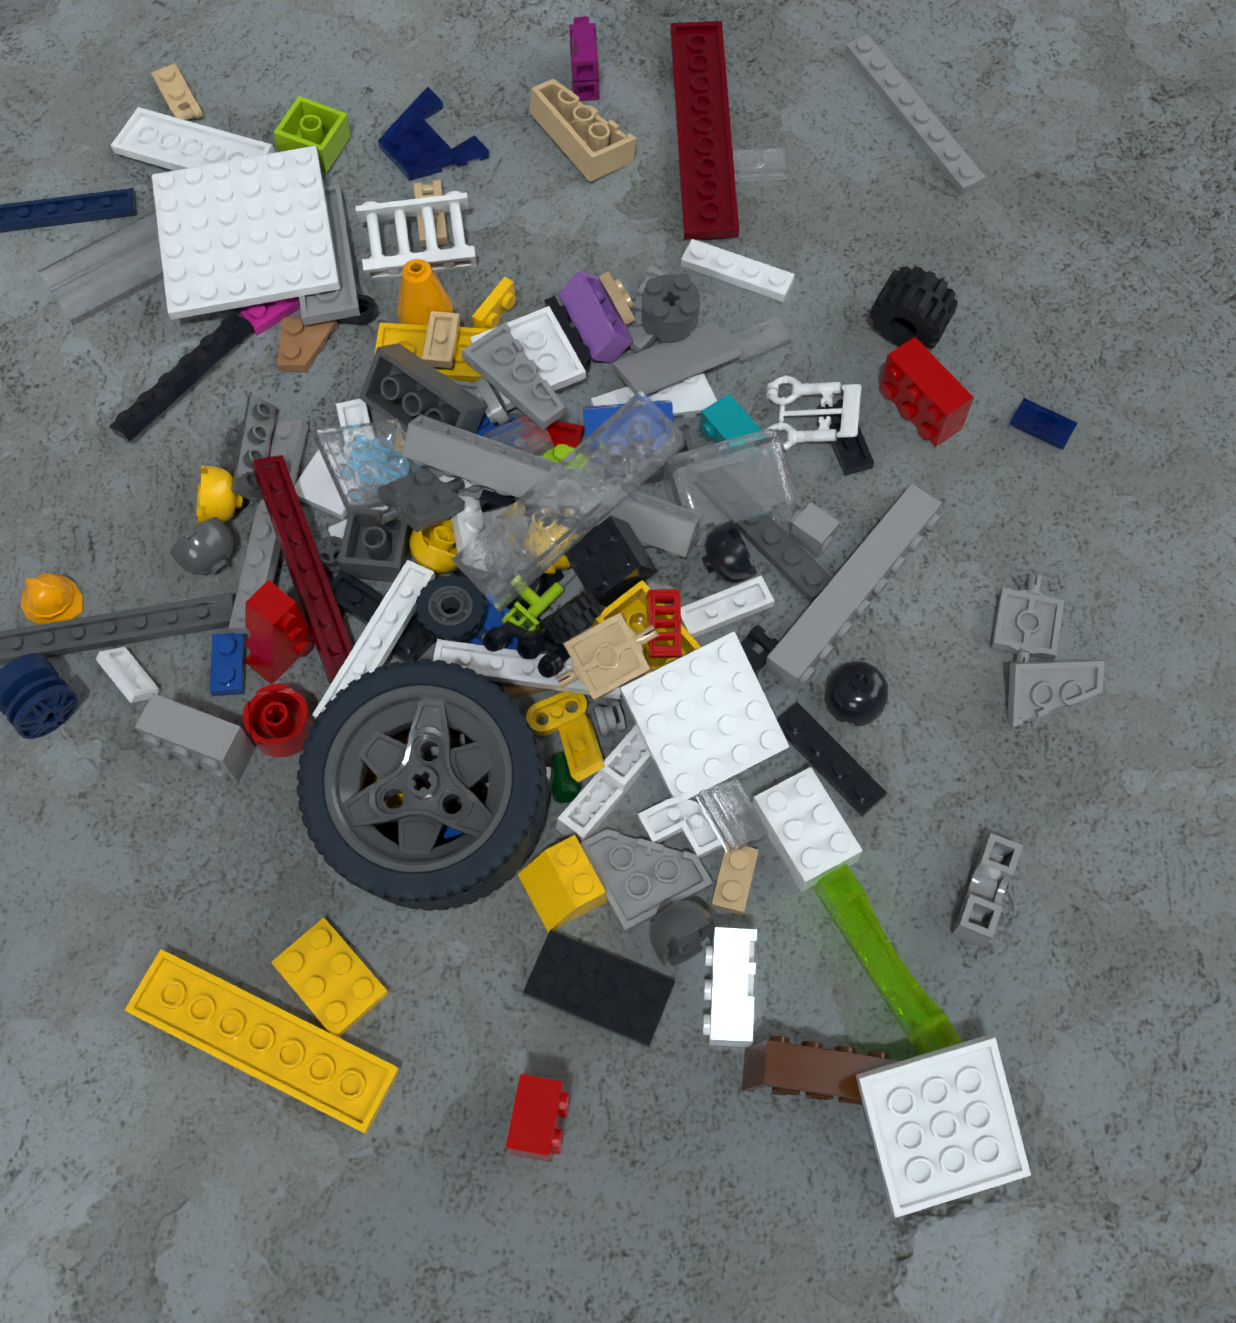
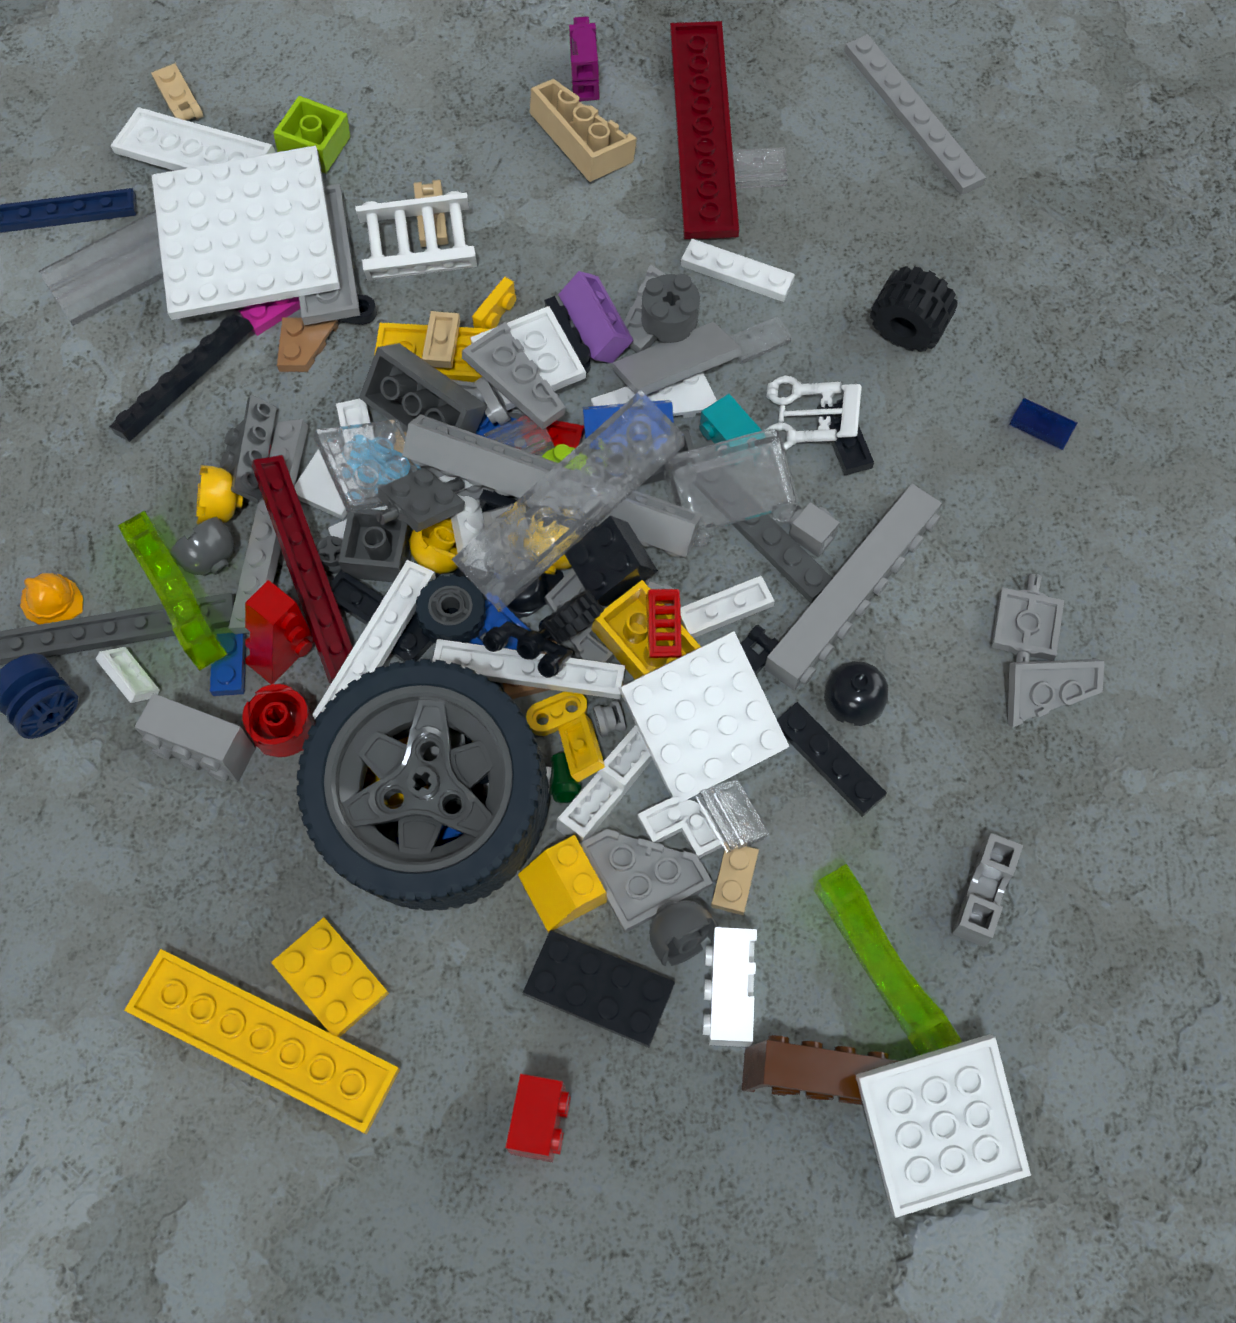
clear blue wing [378,87,490,181] -> none
light orange cone [397,259,453,325] -> none
lime arm [501,582,564,632] -> none
tan plate [556,613,659,701] -> none
tan plate [599,271,635,326] -> none
black cylinder [702,520,758,582] -> none
white brick [751,767,863,892] -> none
red brick [879,337,974,447] -> none
none -> clear neon green arch [118,510,228,671]

